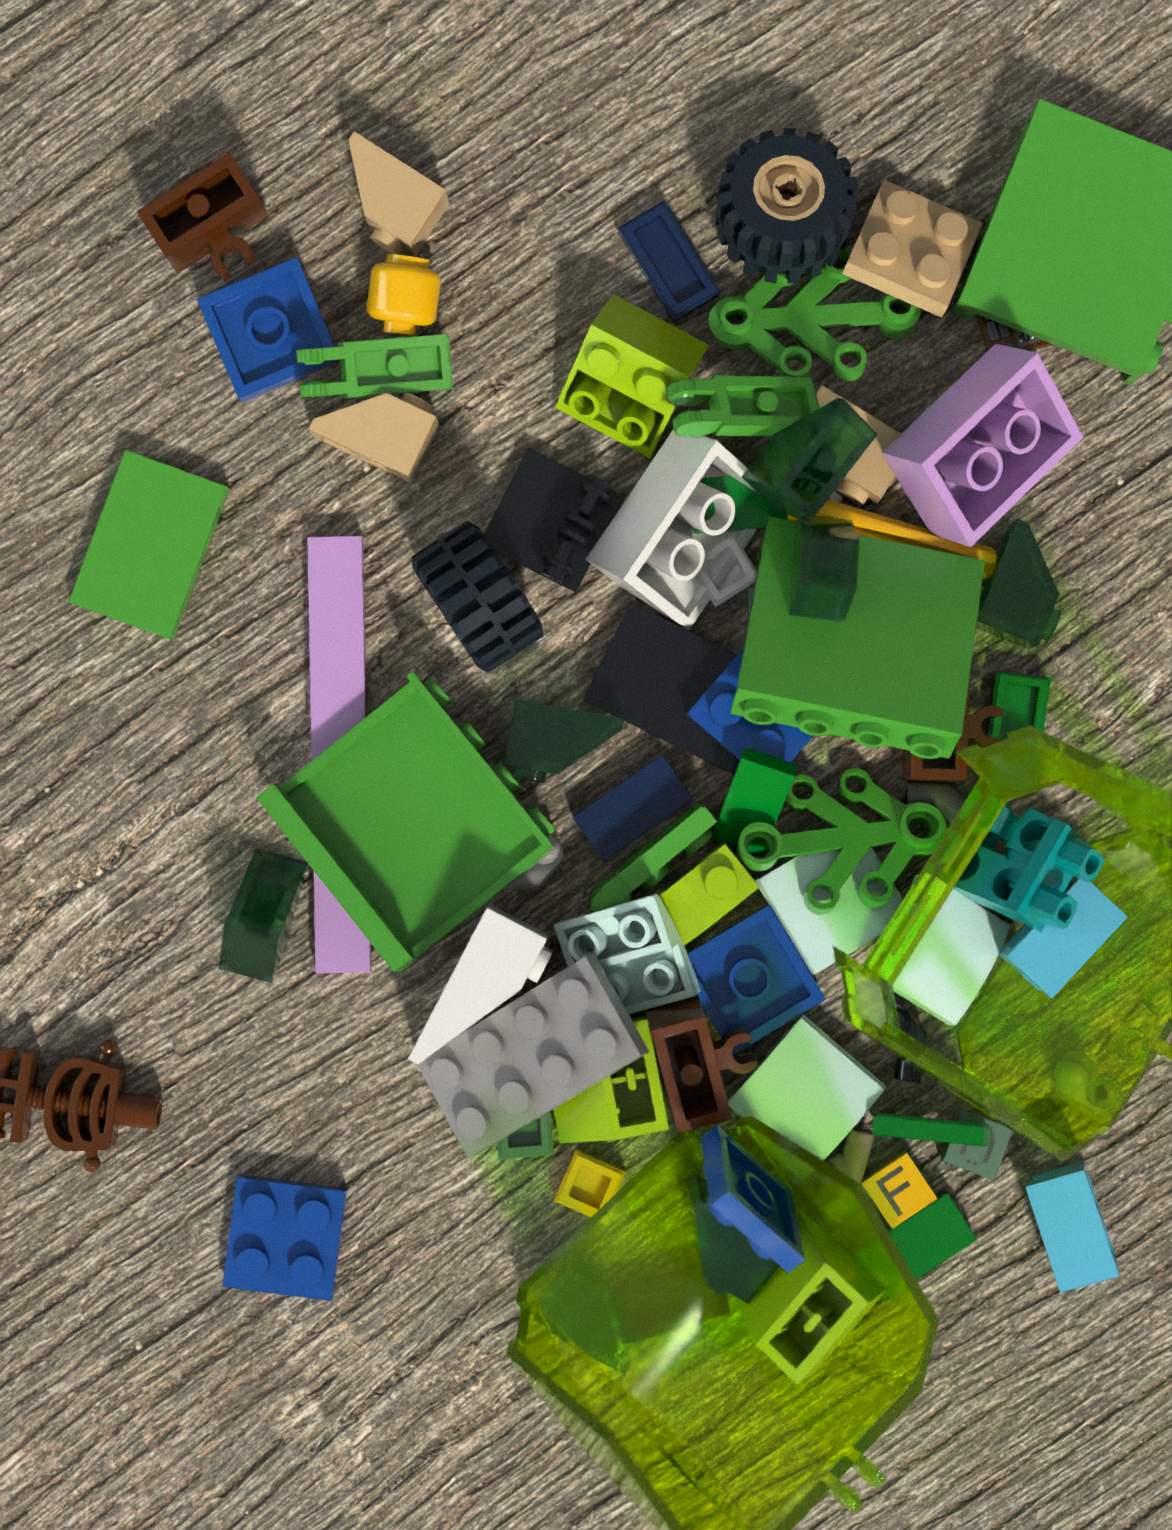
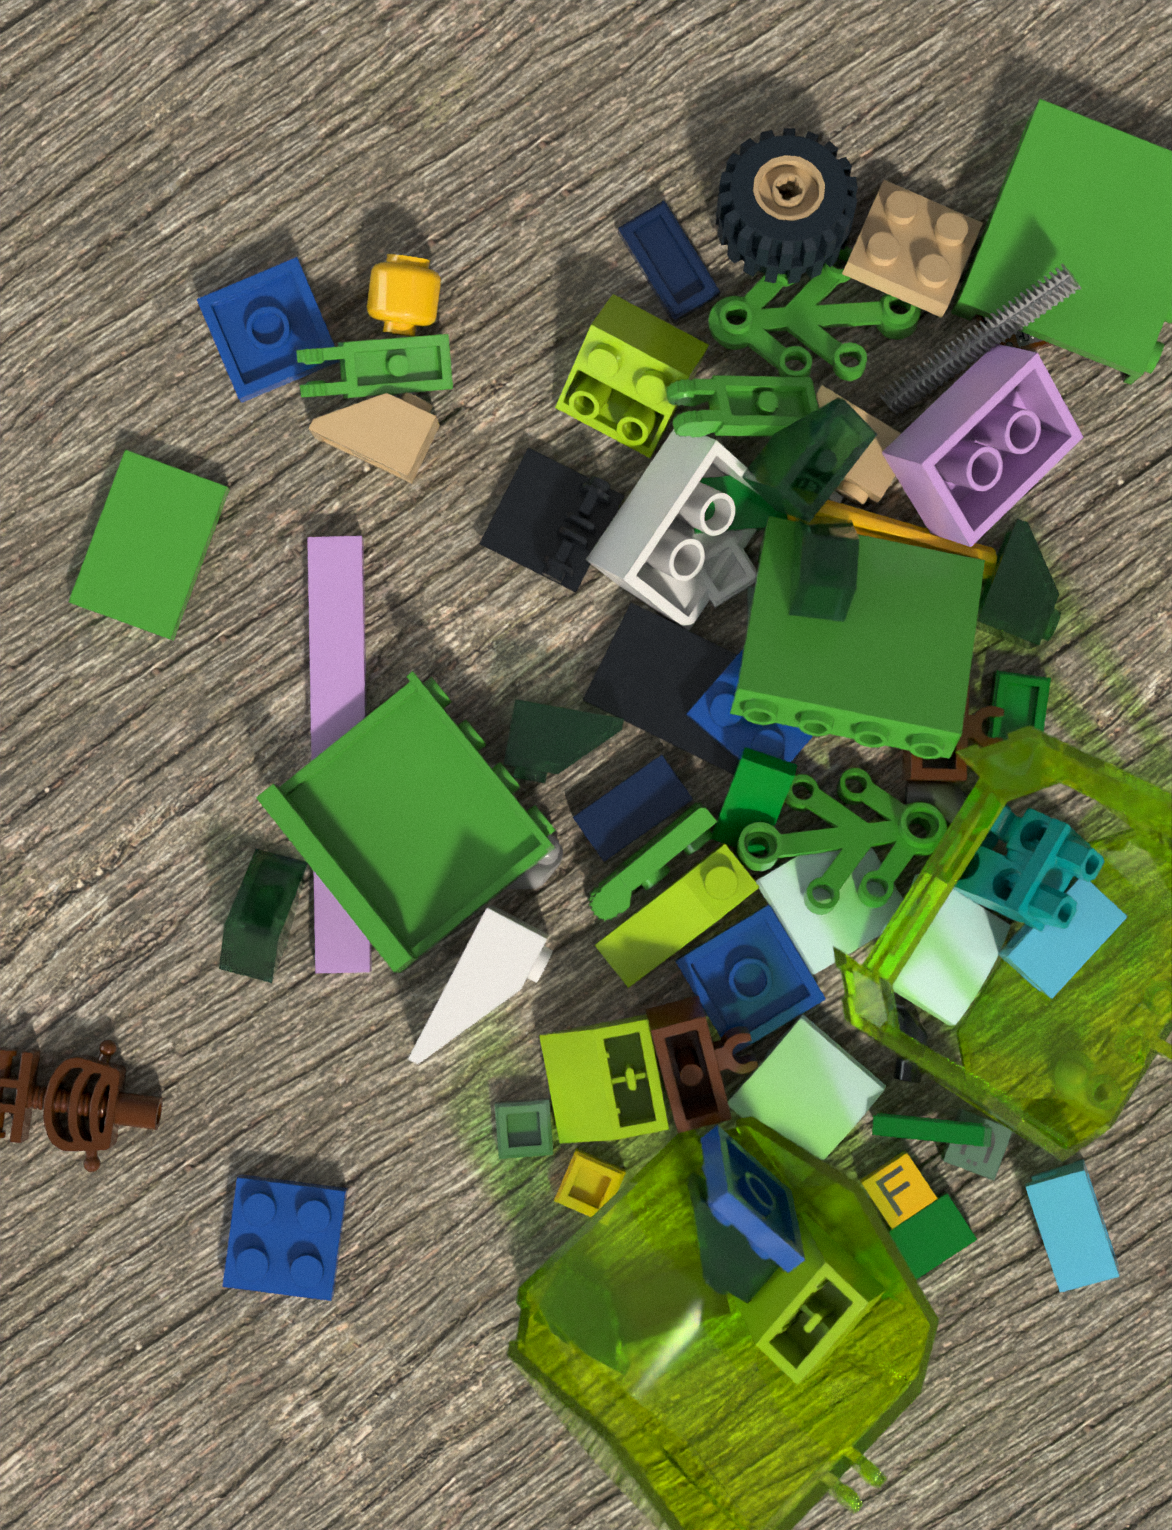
reddish brown brick [137,152,269,280] -> none
tan slope [348,131,450,257] -> none
black wheel [411,520,543,673] -> none
light grey plate [417,953,649,1159] -> none
light aqua slope [554,893,701,1014] -> none
dark tan arm [809,1125,875,1197] -> none
none -> light grey axle [879,263,1081,415]

